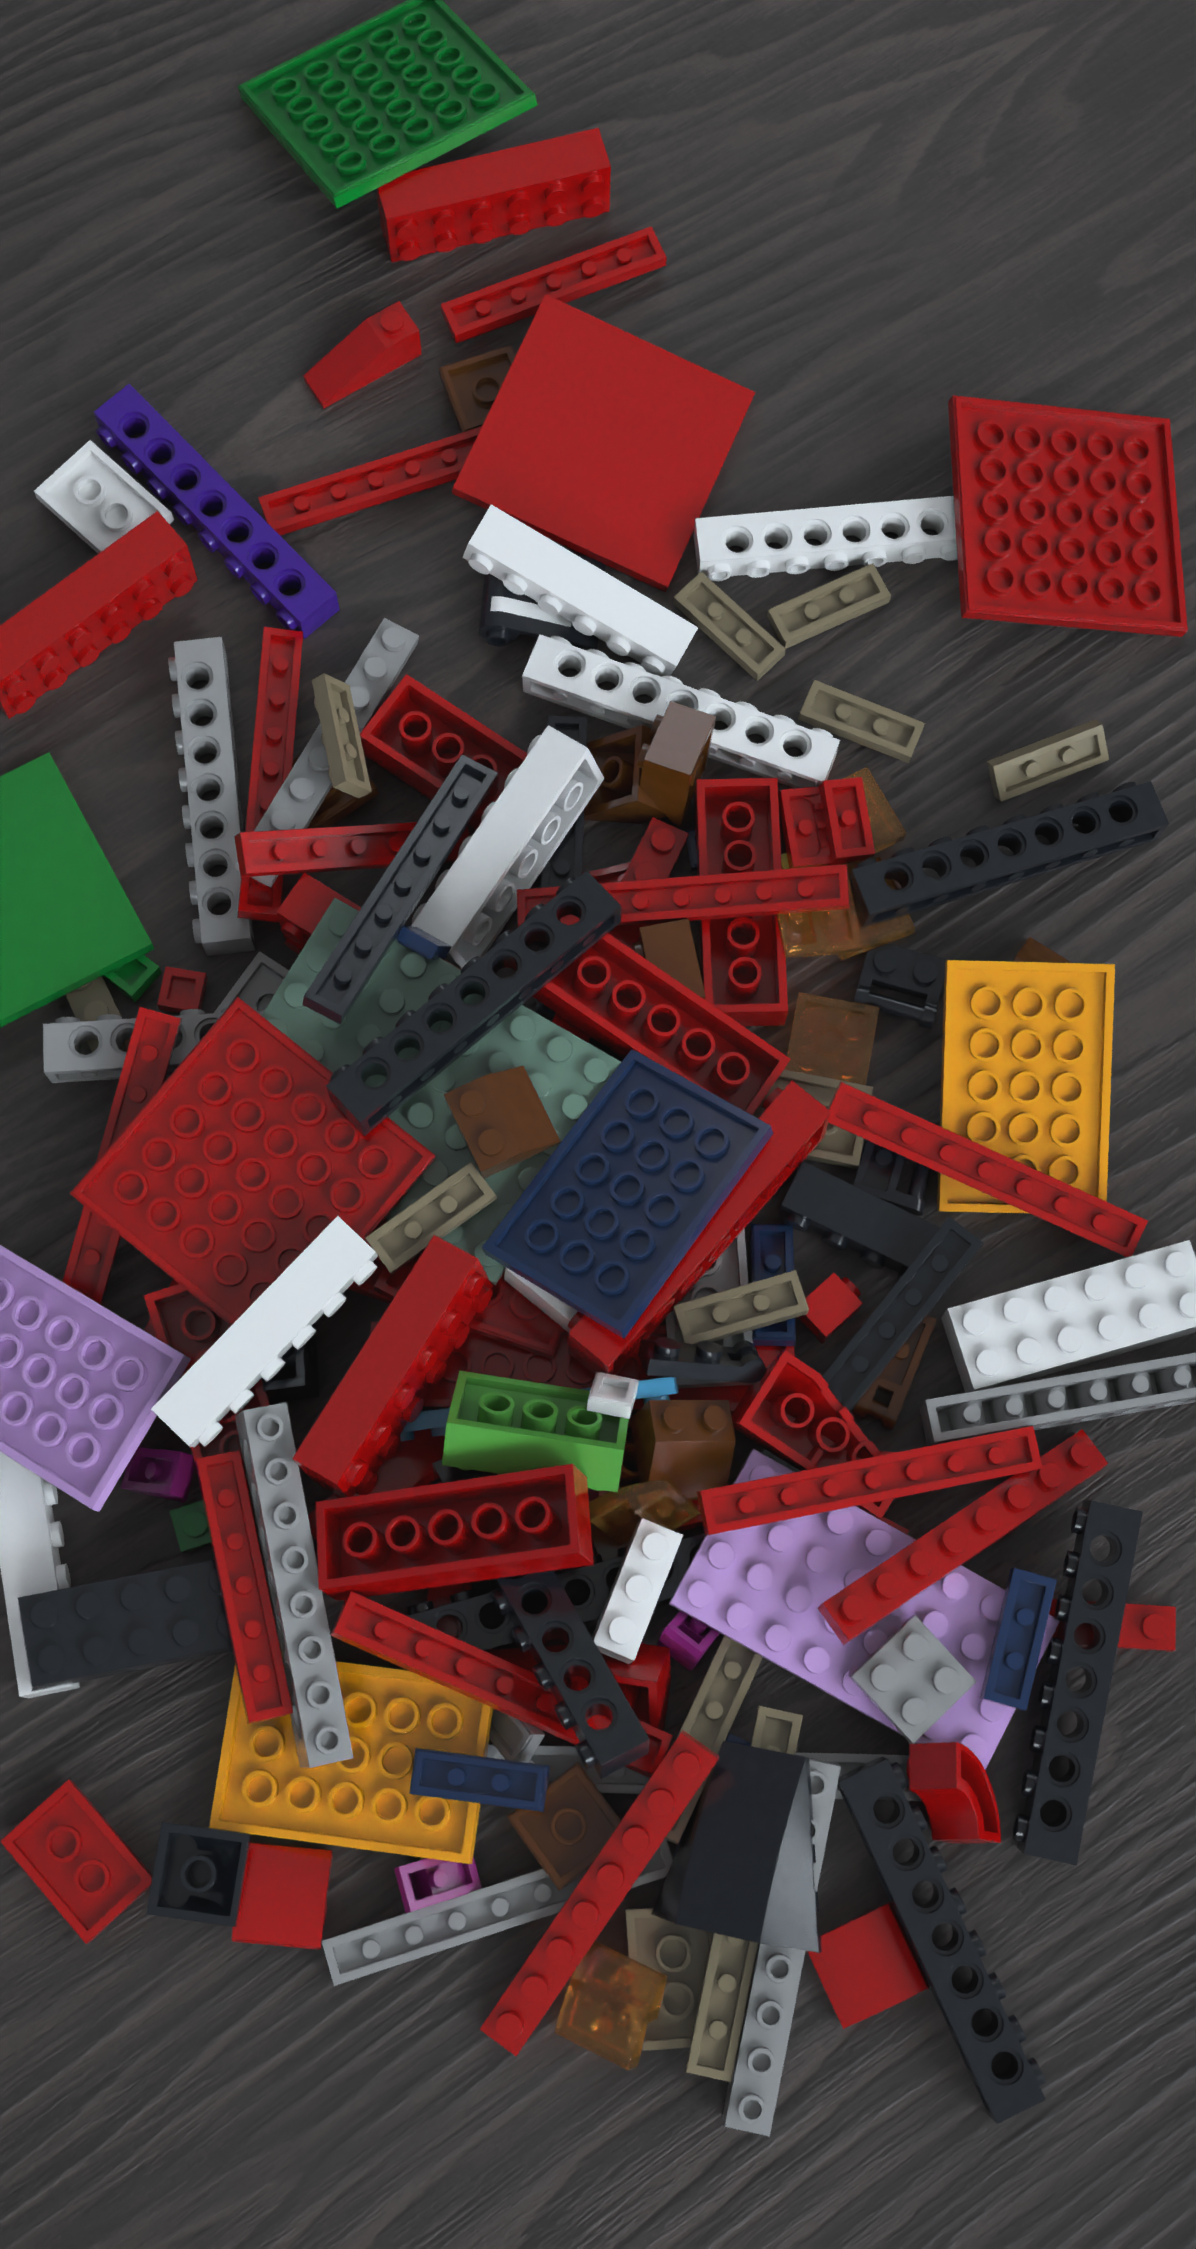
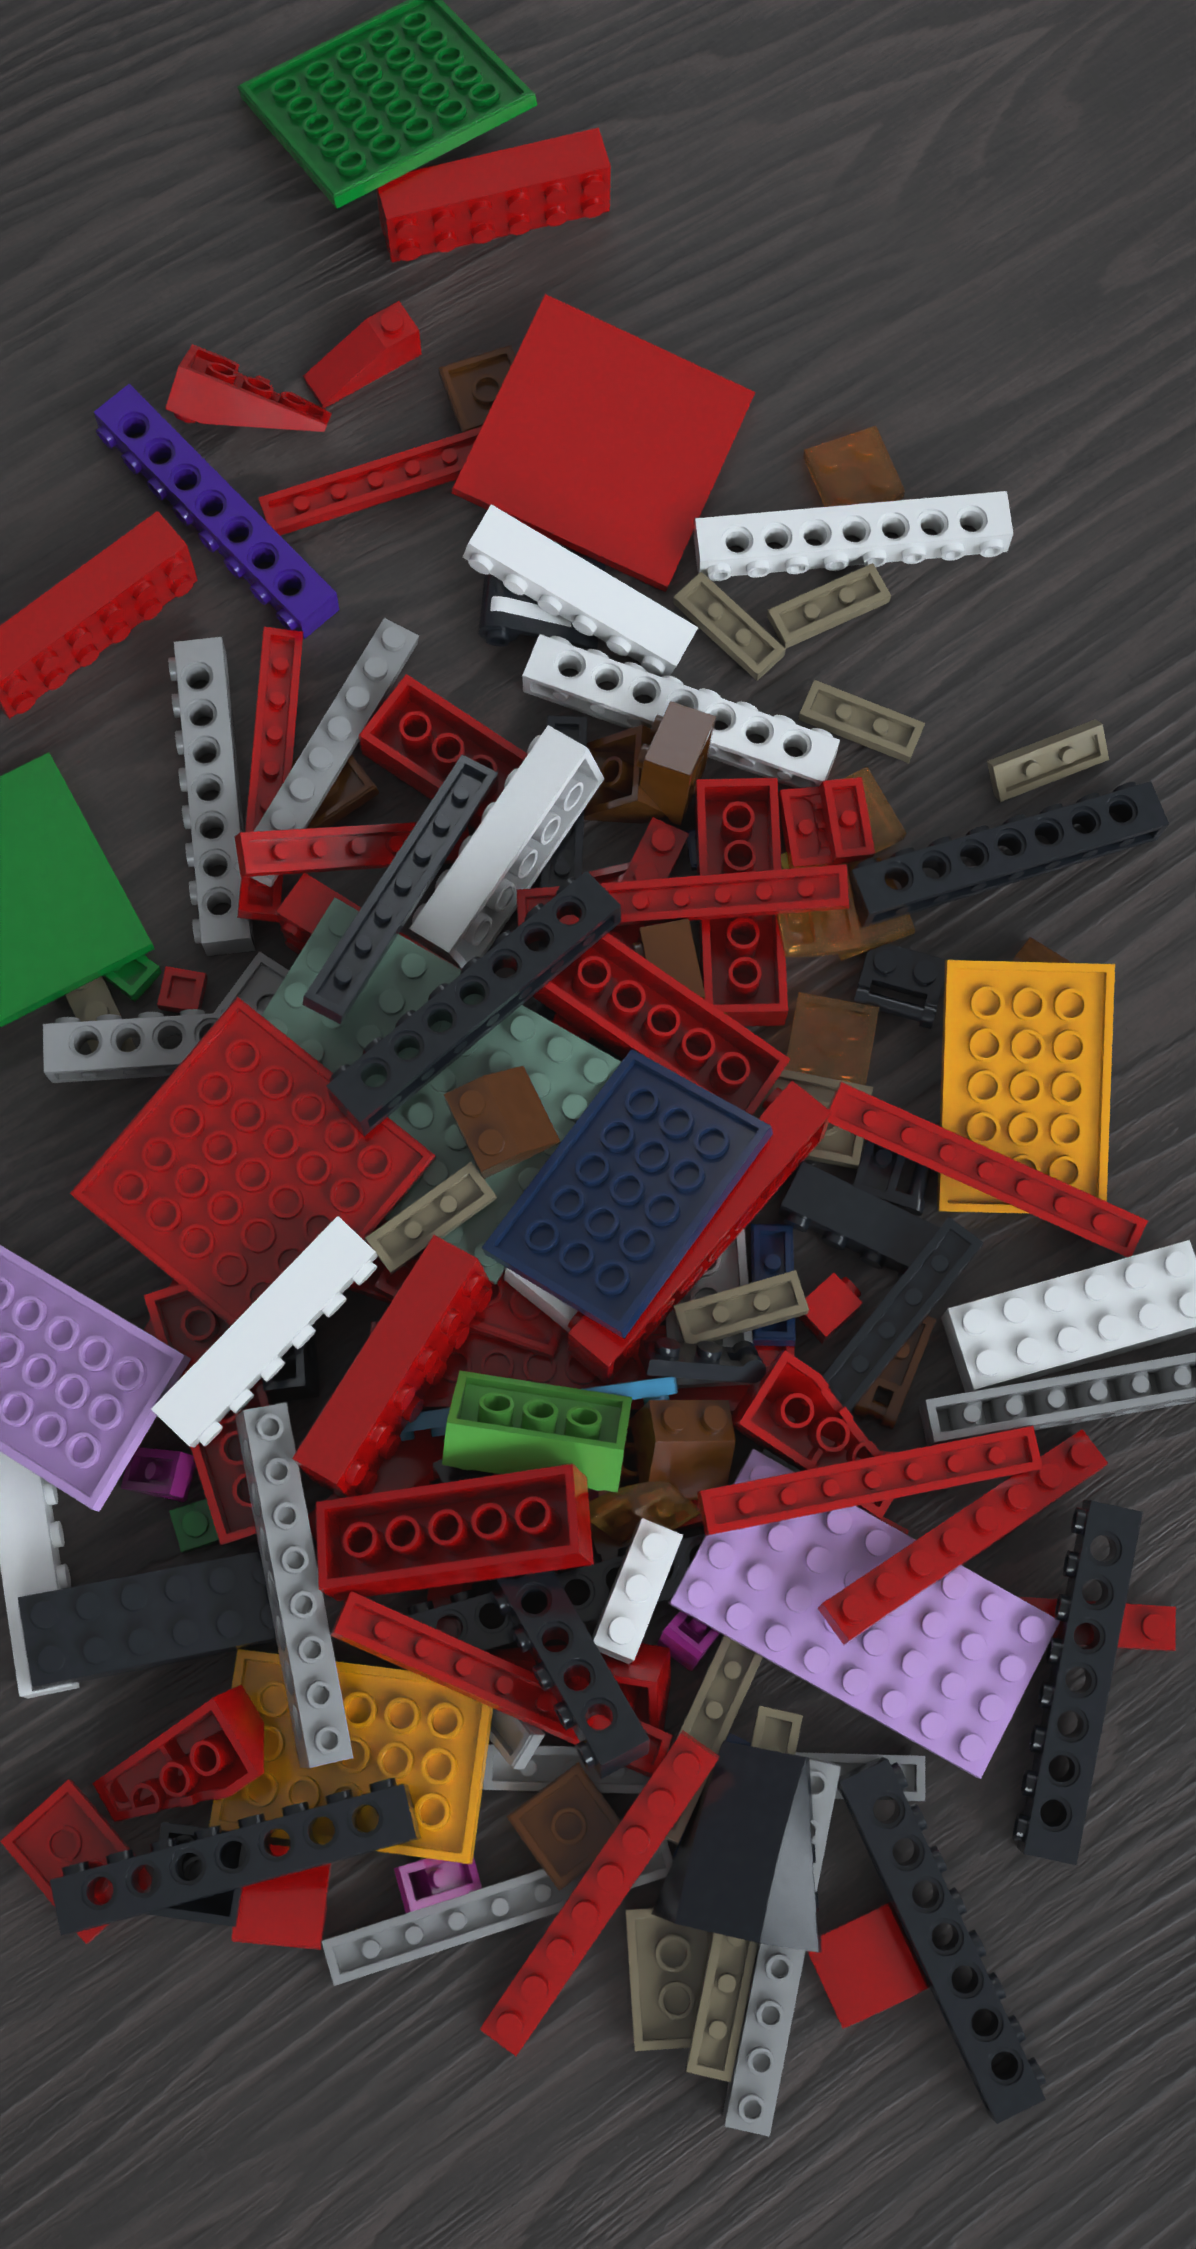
white plate [34,440,174,554] -> none
red plate [62,1007,182,1305] -> none
red plate [195,1450,293,1724] -> none
dark tan plate [312,673,372,798] -> none
dark blue tile [396,926,452,960] -> none
dark blue tile [409,1748,550,1812] -> none
red plate [441,226,667,344] -> none
clear orange slope [555,1941,668,2071] -> none
white tile [587,1372,639,1419] -> none
light grey plate [849,1615,977,1744] -> none
red brick [906,1742,1001,1844] -> none
red tile [948,395,1188,637] -> none
dark blue plate [980,1568,1057,1711] -> none
none -> black brick [50,1778,421,1935]
none -> red wedge [92,1684,264,1822]
none -> red wedge [165,344,332,432]
none -> clear orange plate [803,426,905,507]

